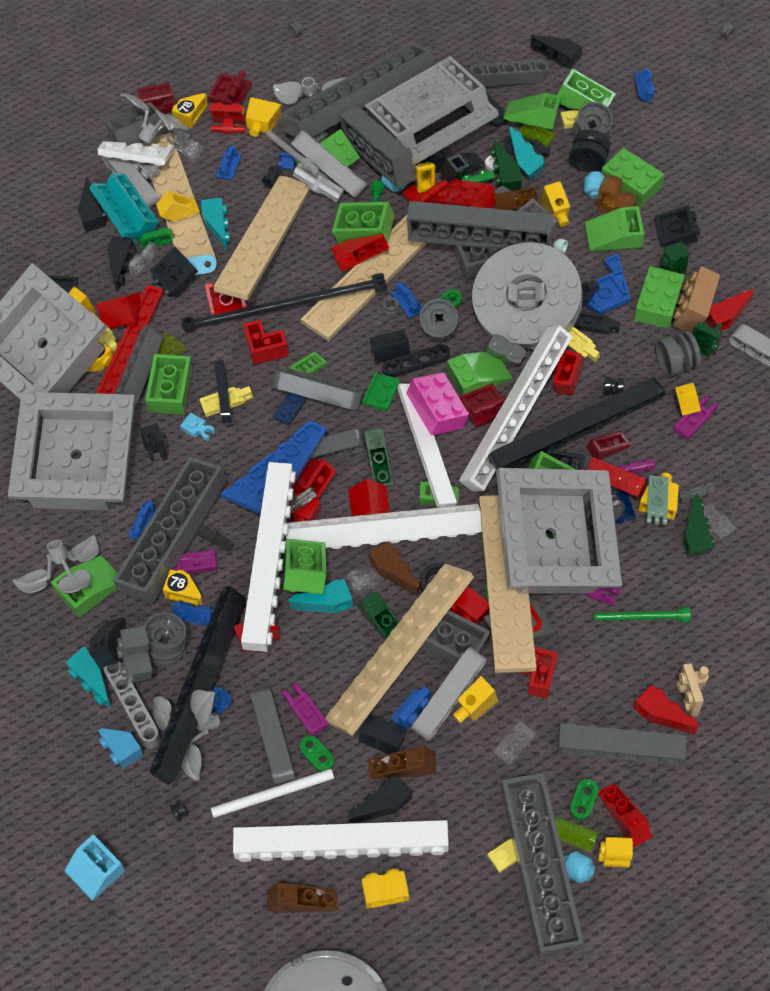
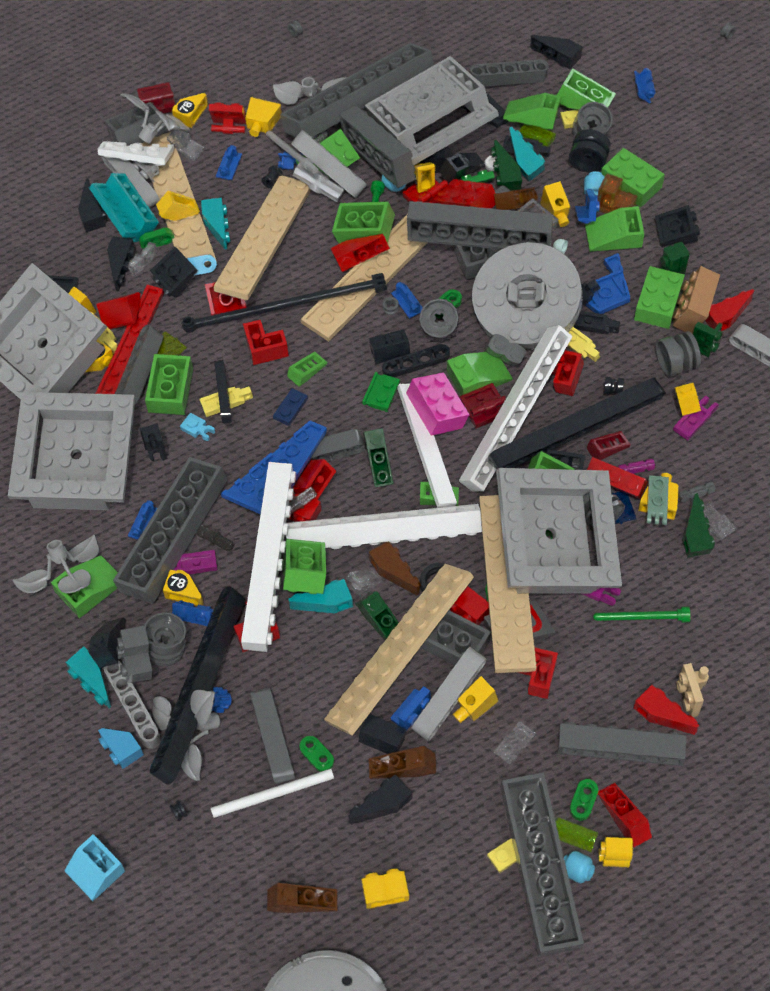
dark red plate [208,71,252,105] -> none
white brick [233,820,448,862] -> none
beam [272,366,363,410] -> none
magenta hinge [281,682,329,736] -> none
red slope [348,478,390,516] -> none
none -> blue bracket [575,189,600,223]

